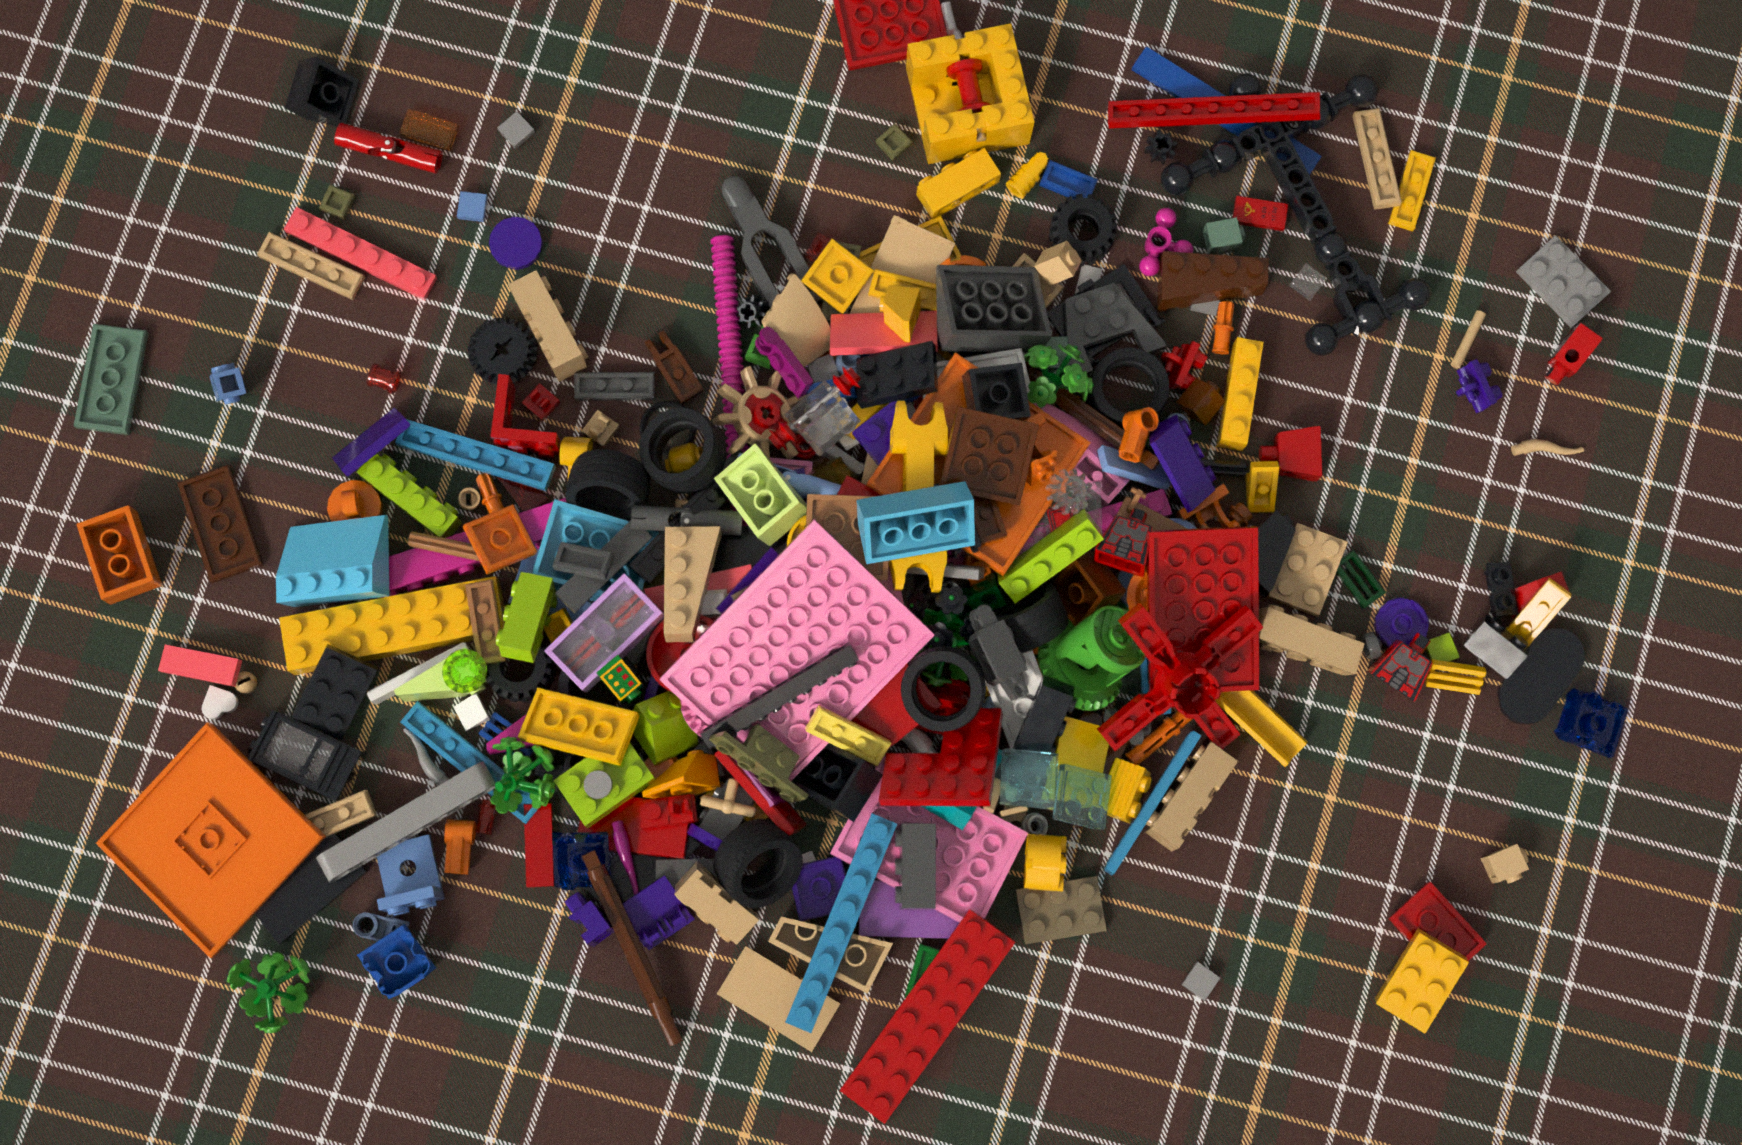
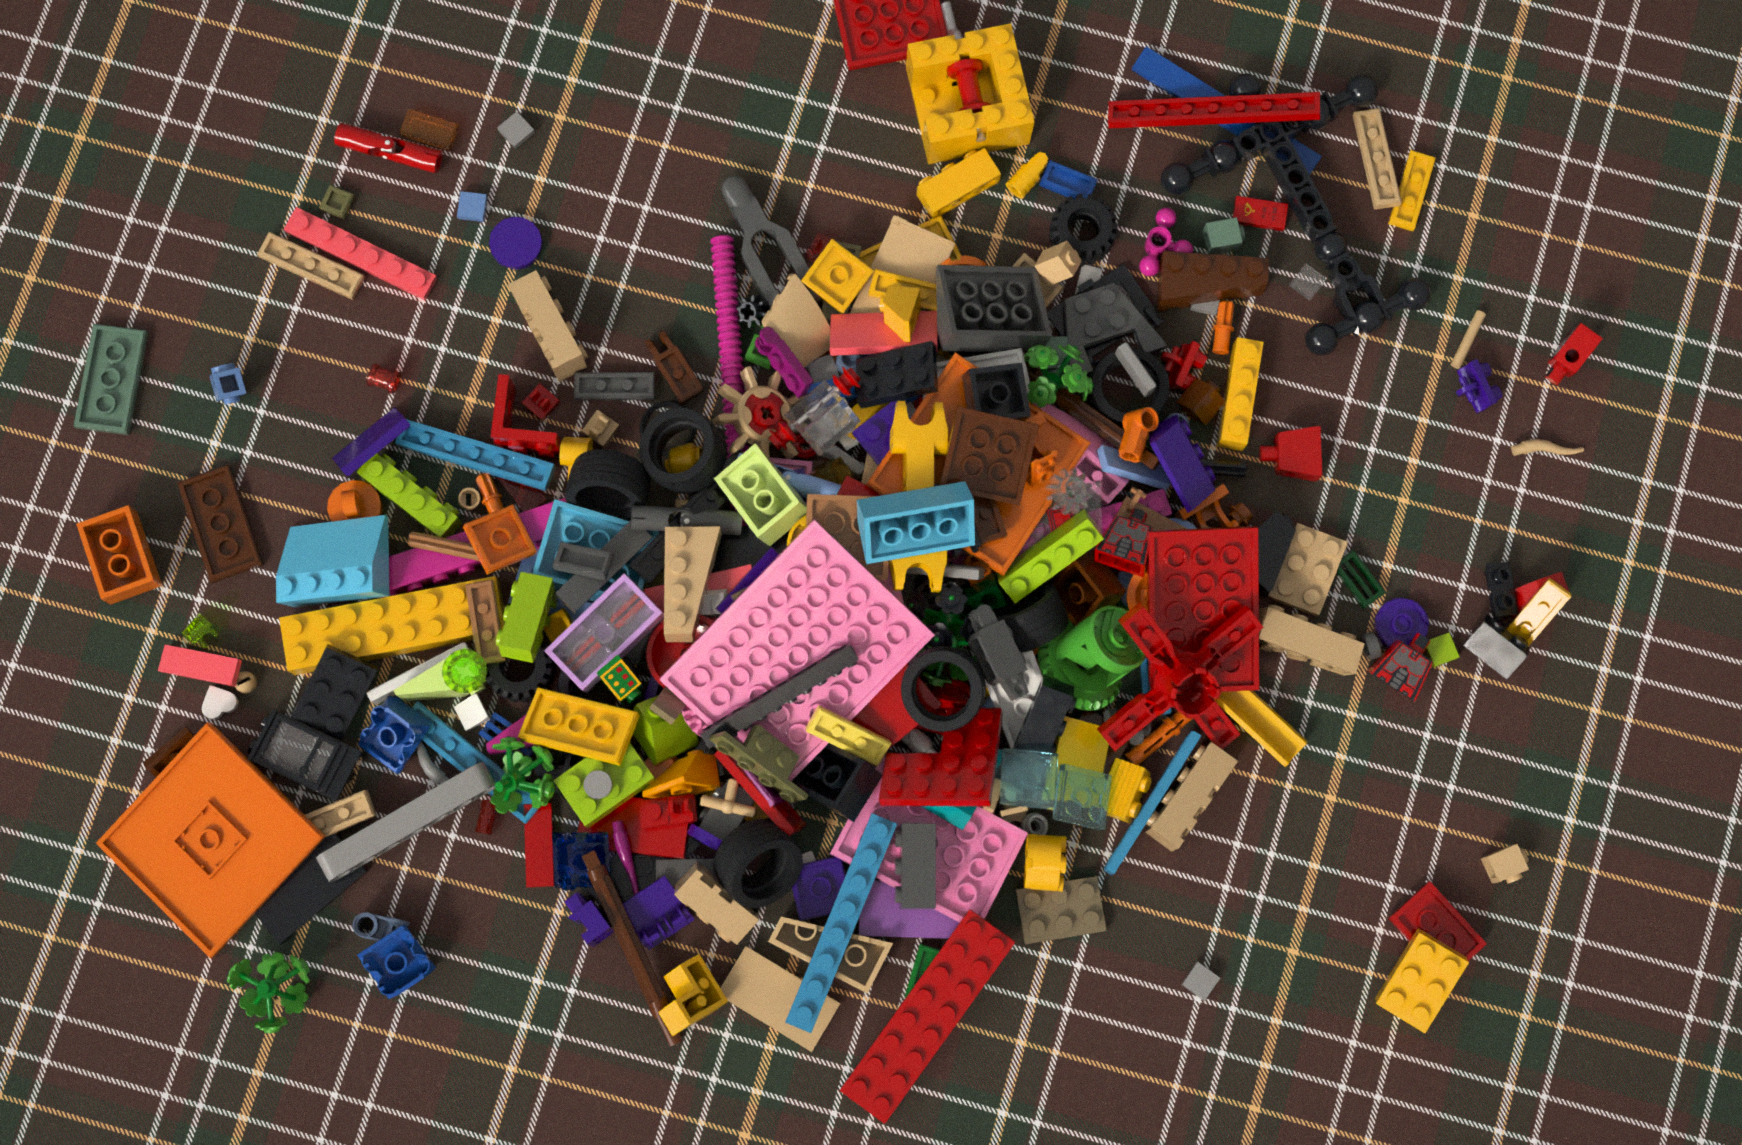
black slope [285,57,359,127] -> none
medium blue bracket [377,834,445,916] -> none
orange piece [444,819,476,875] -> none
black gear [468,317,537,384] -> none
olive tile [876,124,913,161] -> none
black gear [1144,130,1178,165] -> none
yellow slope [1245,461,1279,512] -> none
yellow tile [1425,659,1486,695] -> none
black tile [1498,628,1585,724] -> none
light grey plate [1516,235,1611,328] -> none
clear blue slope [1554,688,1628,758] -> none
none -> reddish brown plate [143,727,195,777]
none -> clear neon green tile [181,613,218,648]
none -> blue slope [358,695,430,774]
none -> dark tan tile [649,686,686,725]
none -> yellow brick [658,954,728,1036]
none -> light grey tile [1115,342,1156,397]

